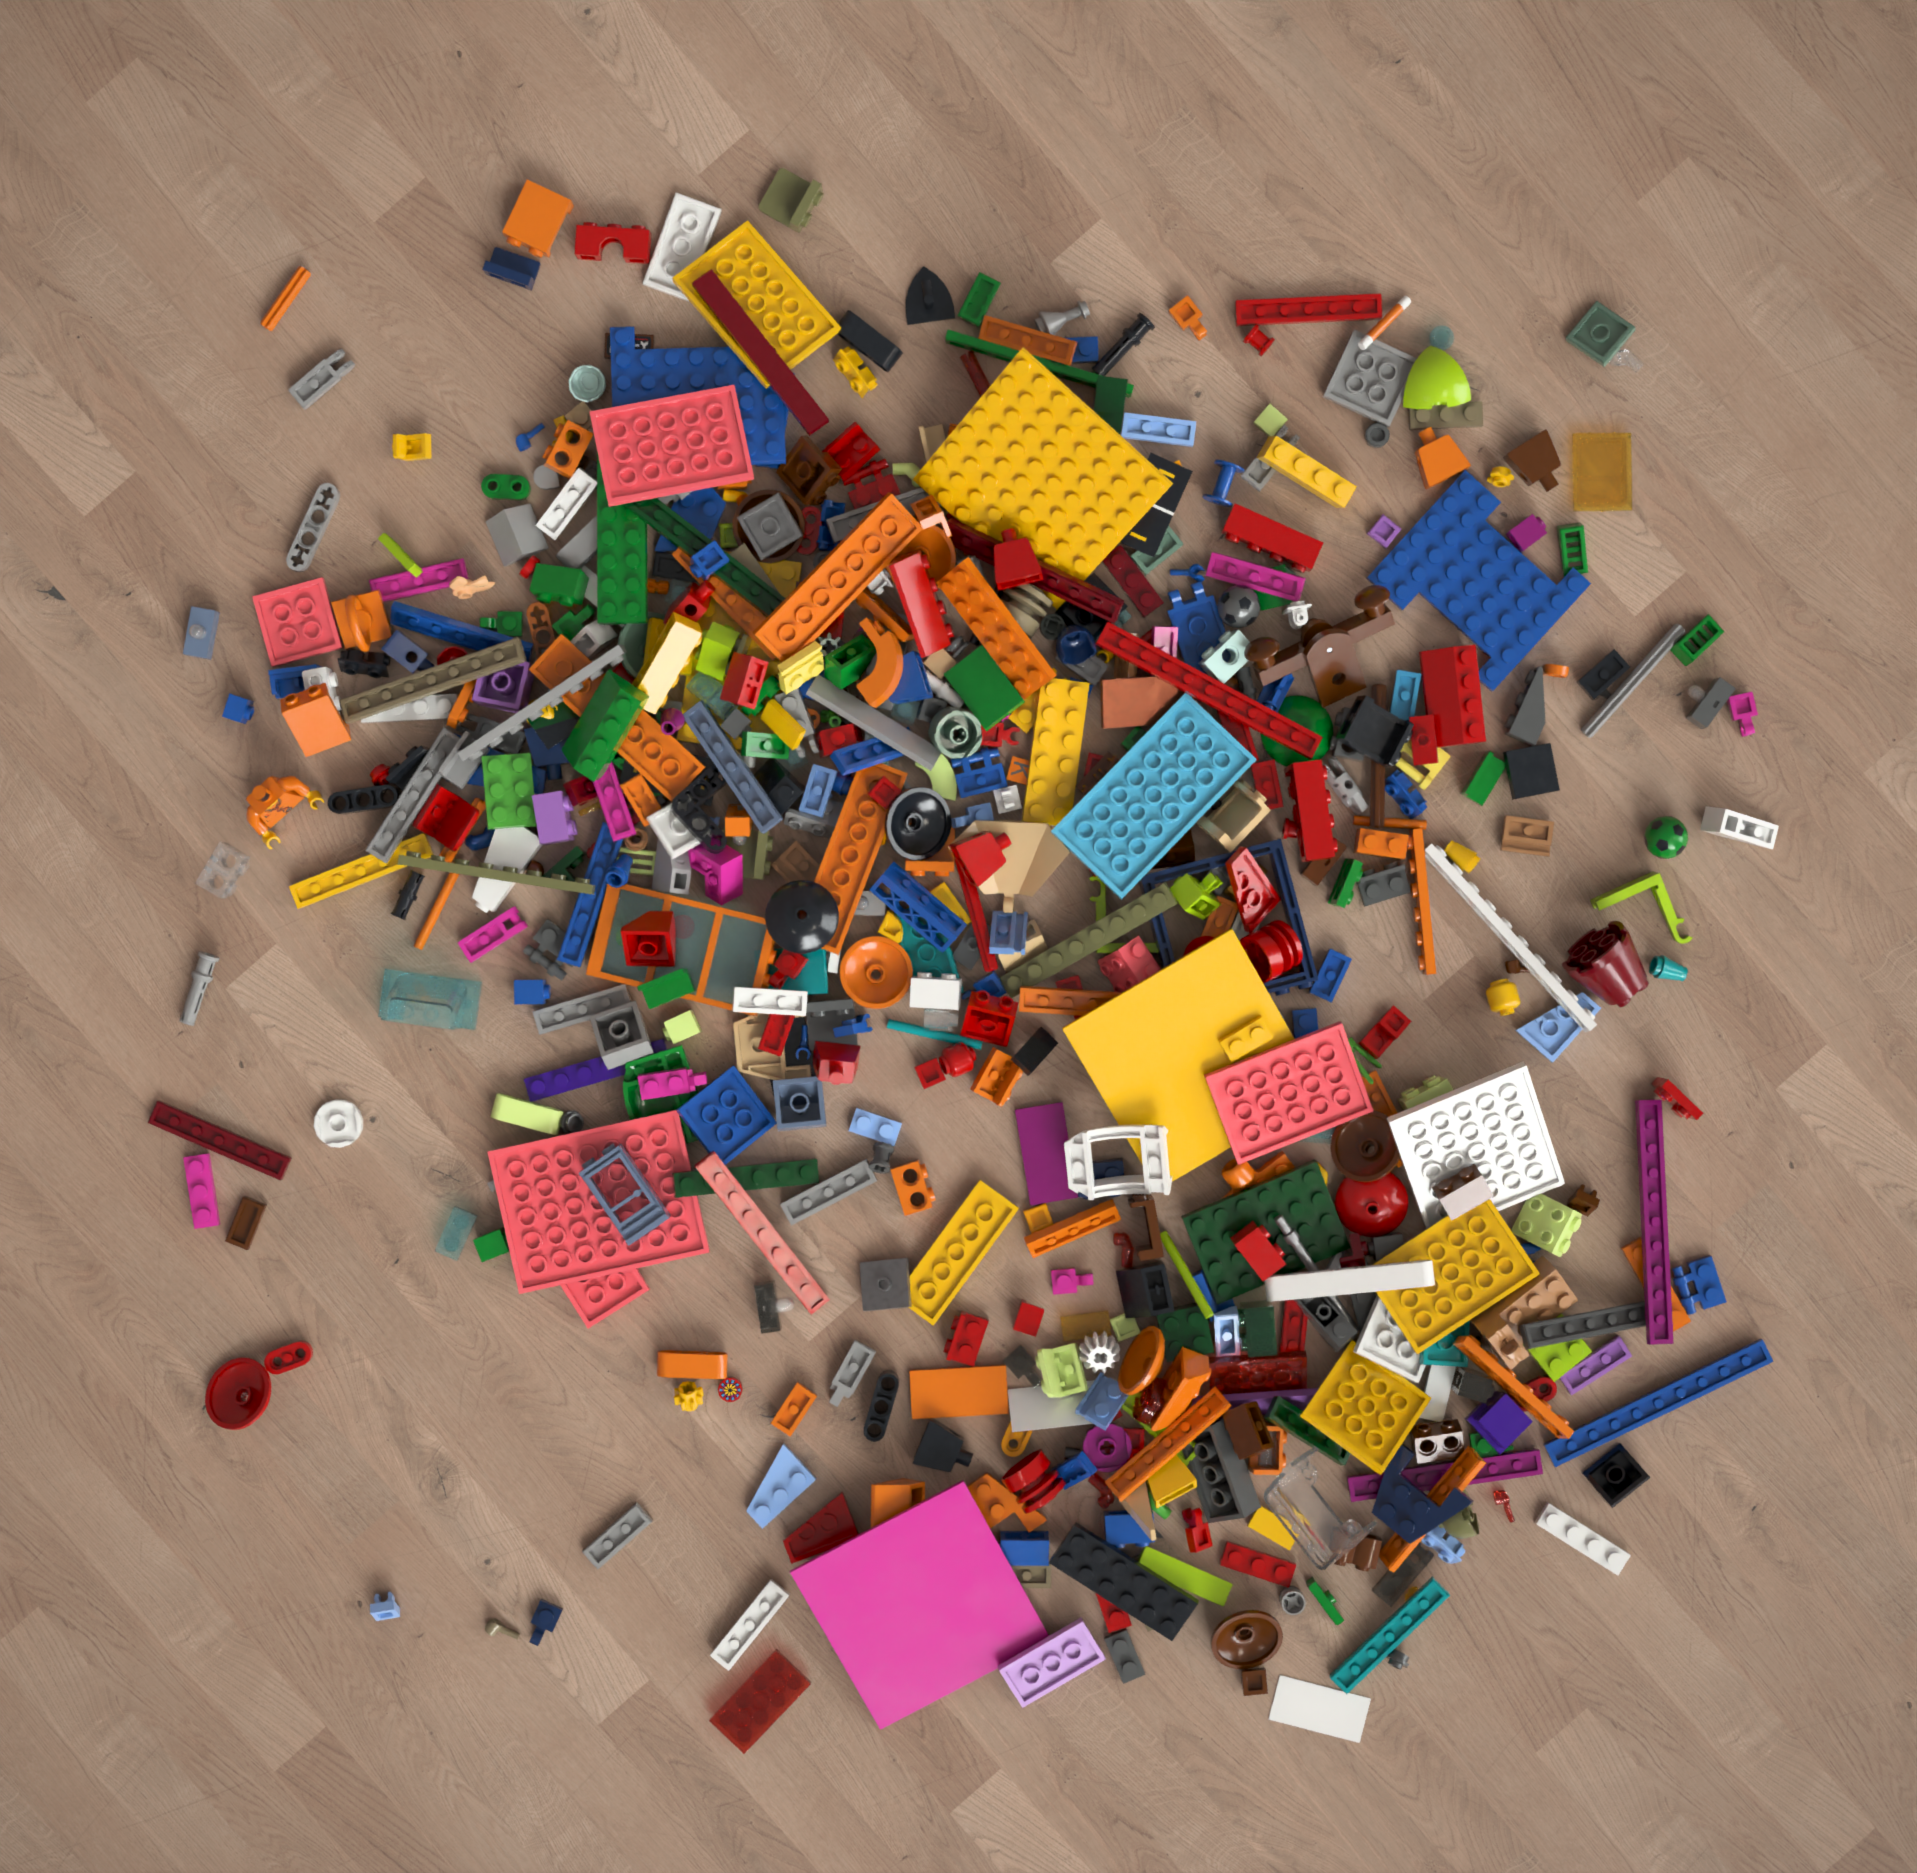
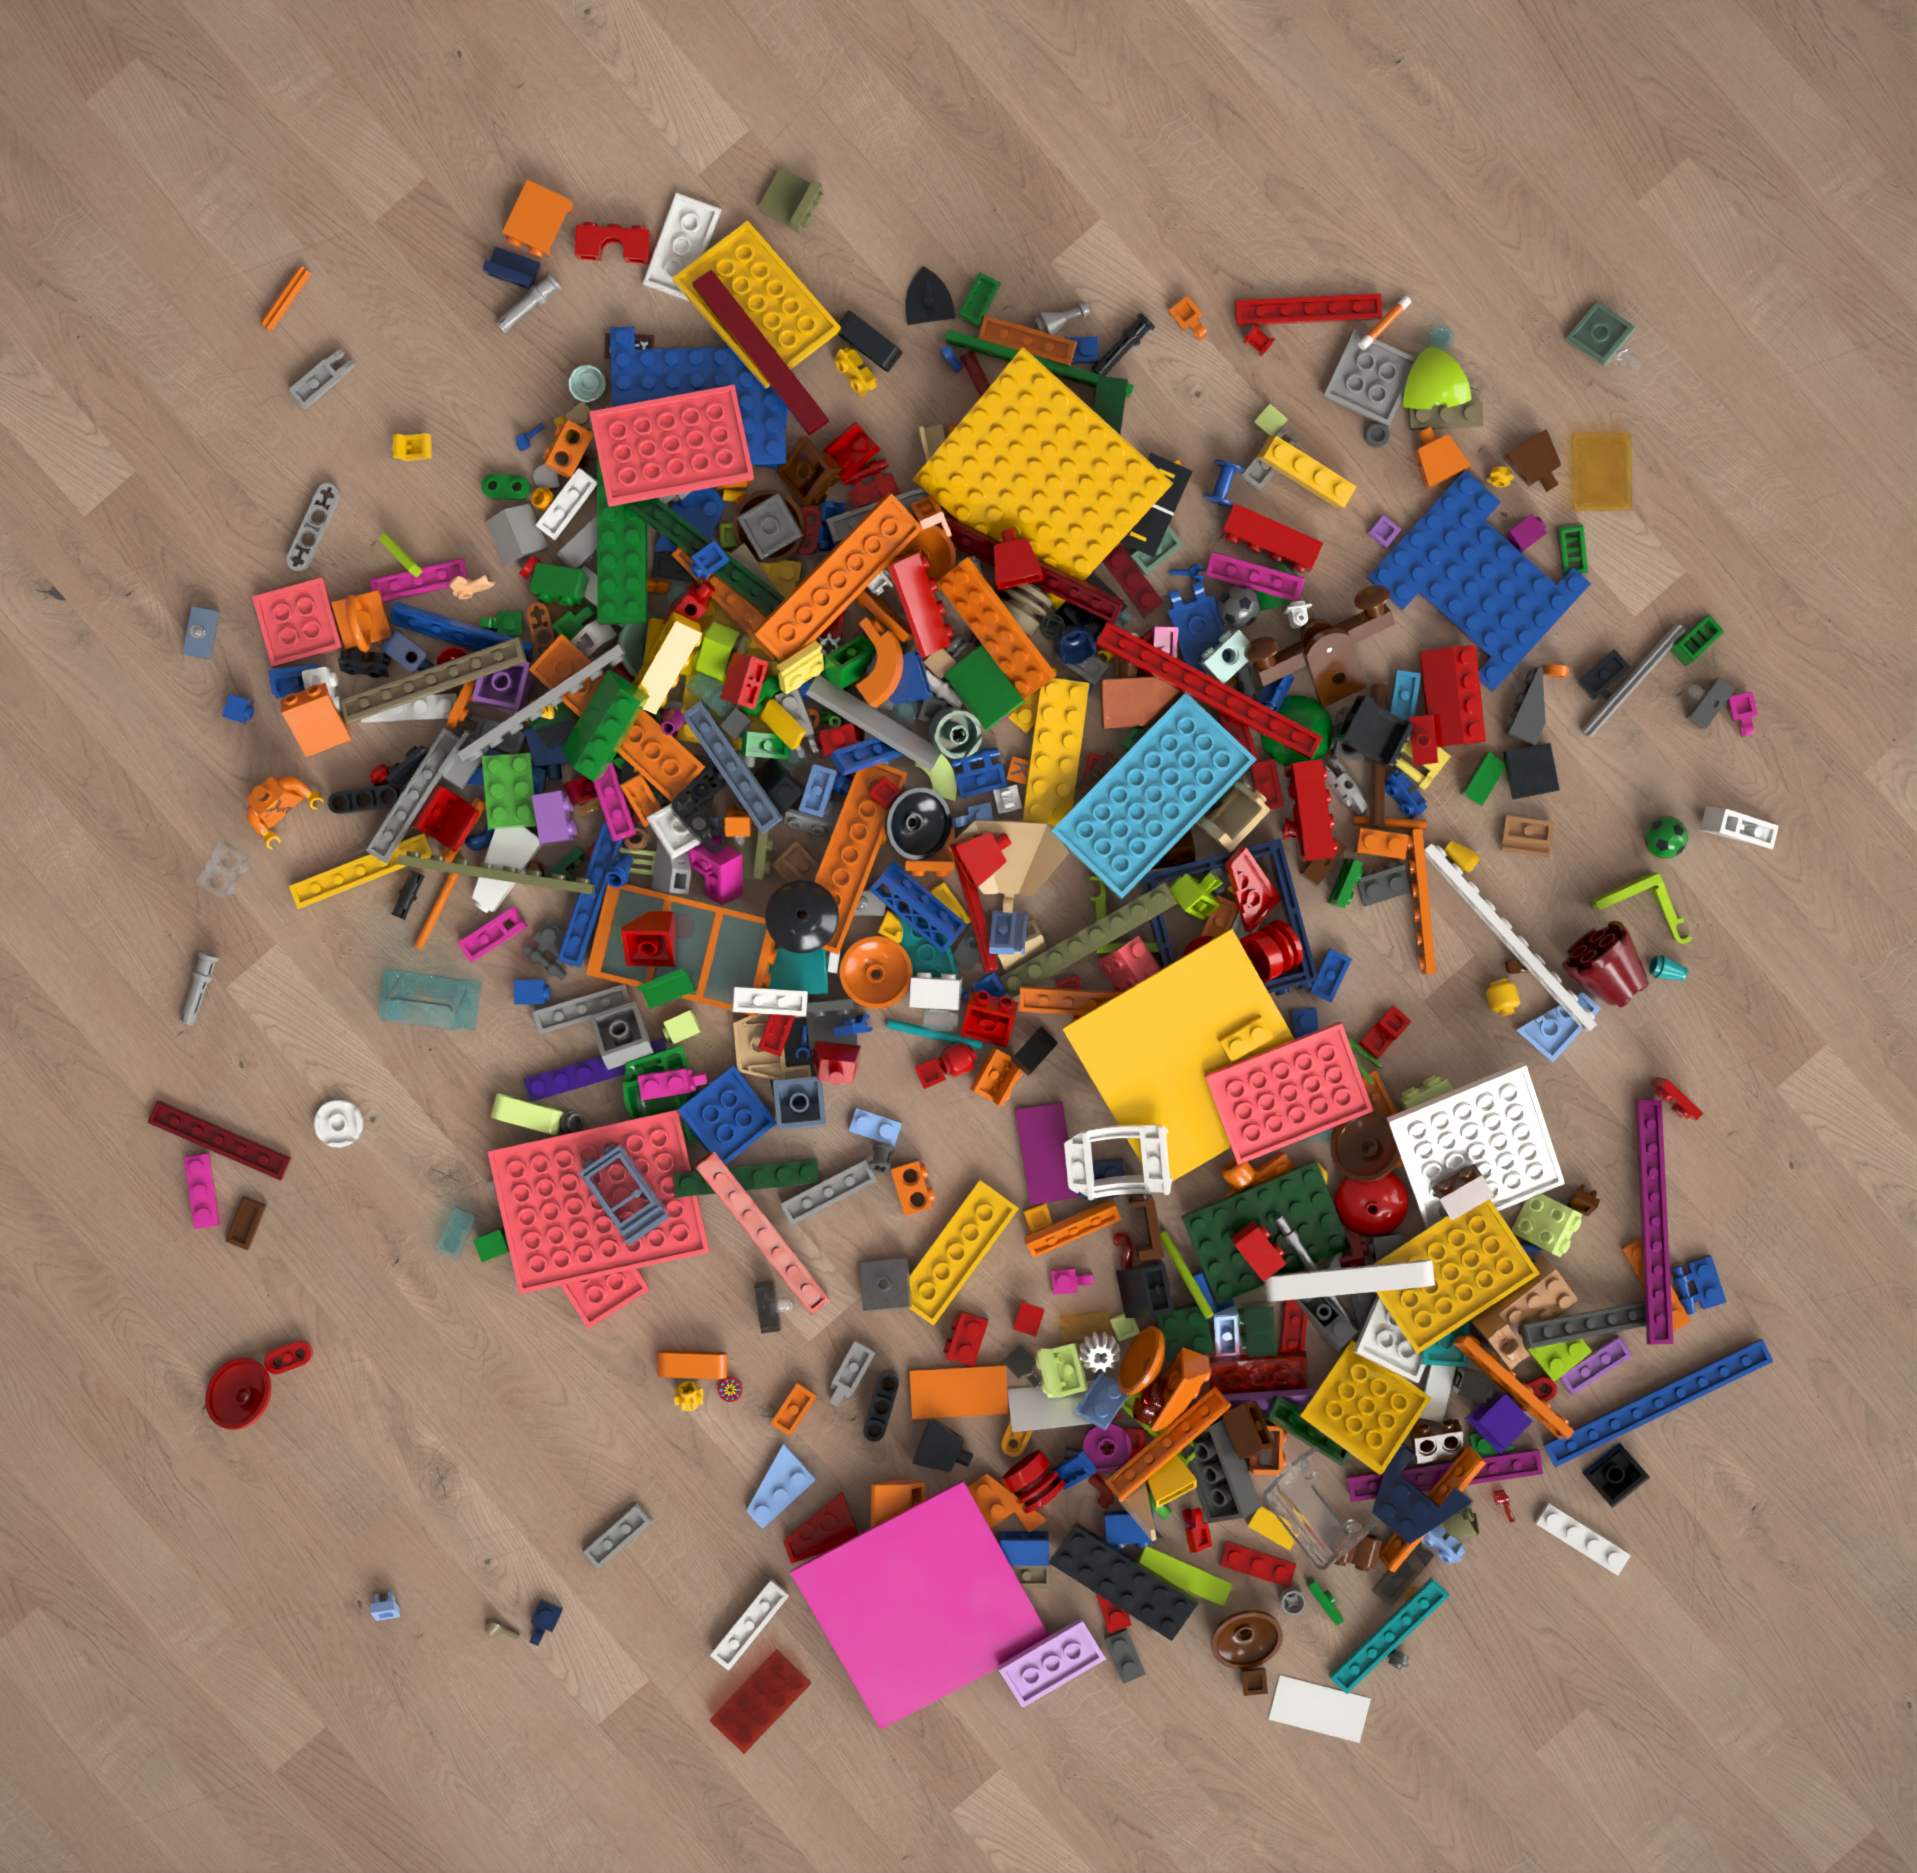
red plate [768,949,808,989] -> none
yellowish green arm [892,463,921,487] -> none
red plate [981,722,1020,747] -> none
light blue plate [1121,412,1197,447] -> none
none -> light grey pin [495,272,563,333]
none -> light orange plate [531,487,554,511]
none -> blue tile [940,345,963,373]

